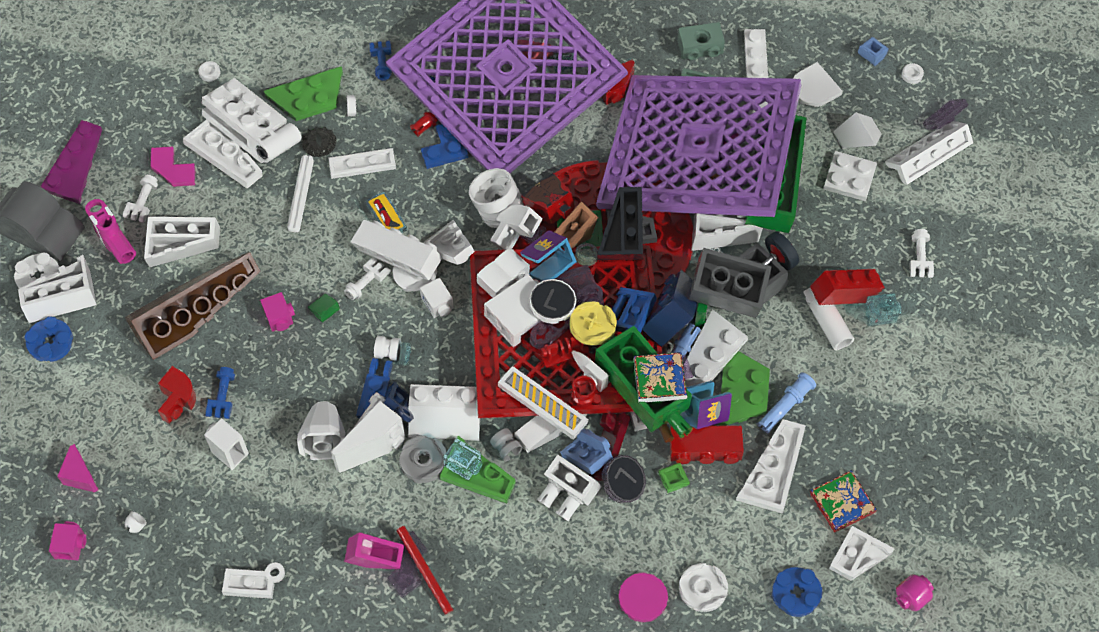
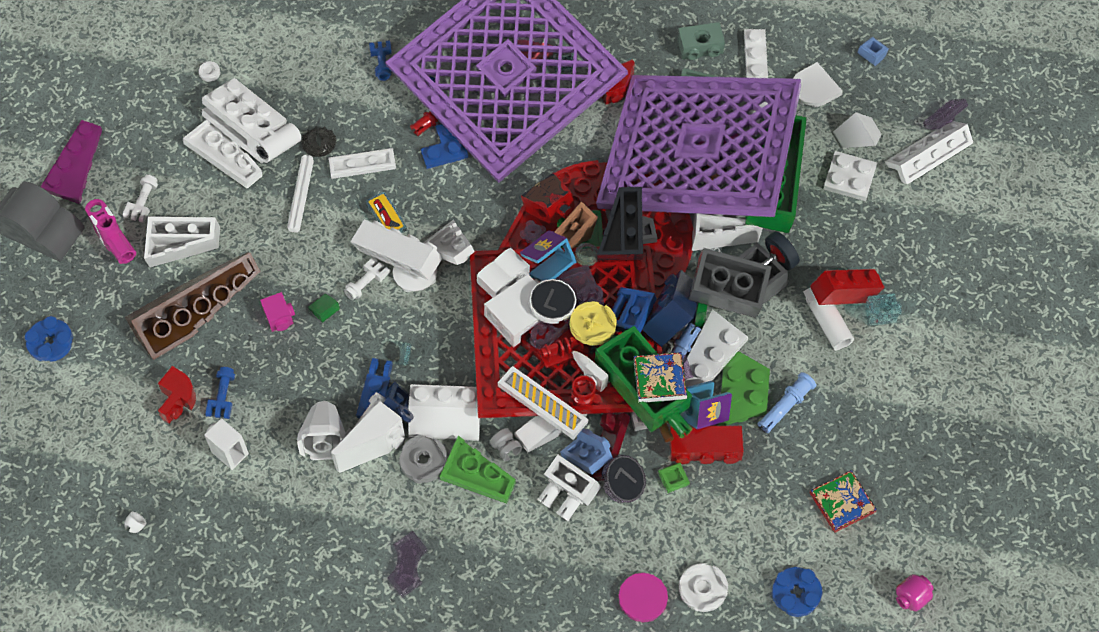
white plate [14,253,59,289] -> none
white wedge [18,255,97,323] -> none
dark pink brick [49,521,87,560] -> none
dark pink slope [57,444,99,492] -> none
dark pink tile [151,147,196,187] -> none
white hinge [222,563,285,599] -> none
bright green wing [264,66,343,121] -> none
dark pink slope [344,533,404,569] -> none
white tile [346,95,356,117] -> none
white wheel [374,335,401,361] -> none
red bar [396,526,453,615] -> none
white brick [420,278,454,318] -> none
clear light blue brick [443,438,483,481] -> none
white wheel [469,168,524,228] -> none
white brick [490,205,542,250] -> none
white wing [736,419,806,514] -> none
white wing [829,526,895,581] -> none
white tile [902,63,924,84] -> none
white hinge [909,229,934,278] -> none

